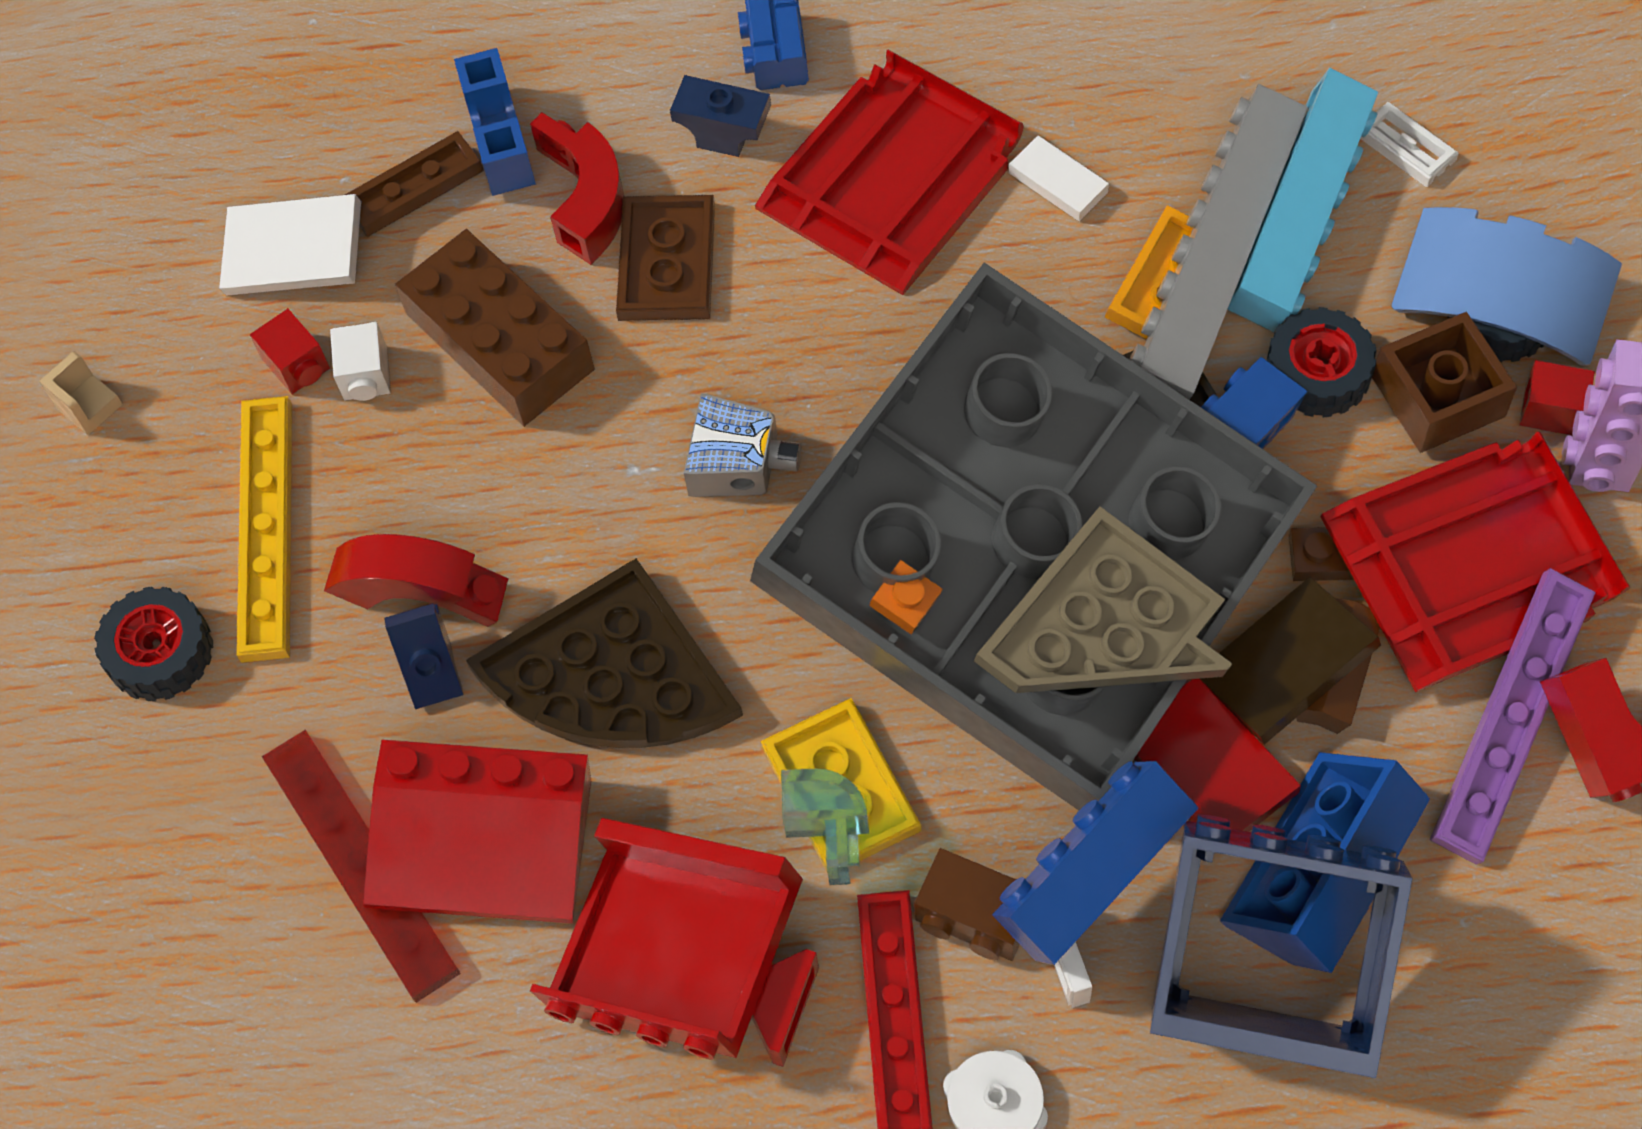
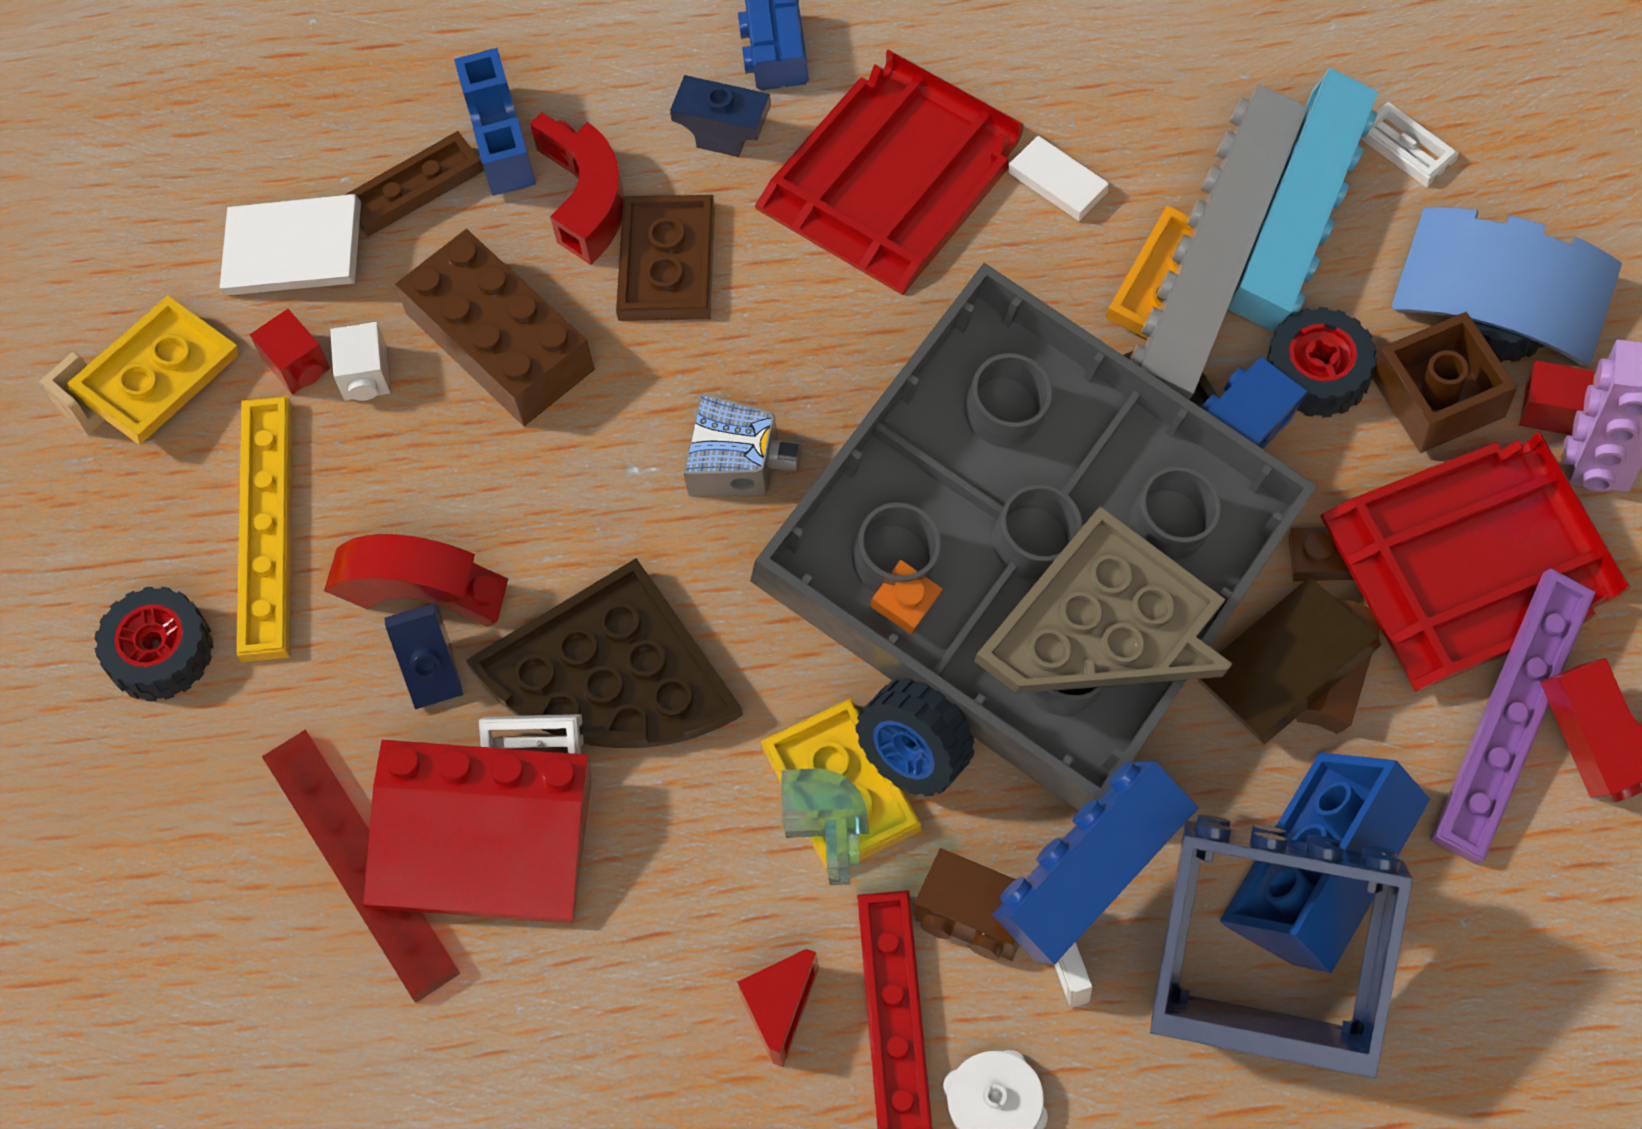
red panel [530,818,803,1060] -> none
red tile [1134,679,1301,832] -> none
none -> yellow plate [67,295,239,445]
none -> white tile [479,714,584,754]
none -> black wheel [855,679,975,796]

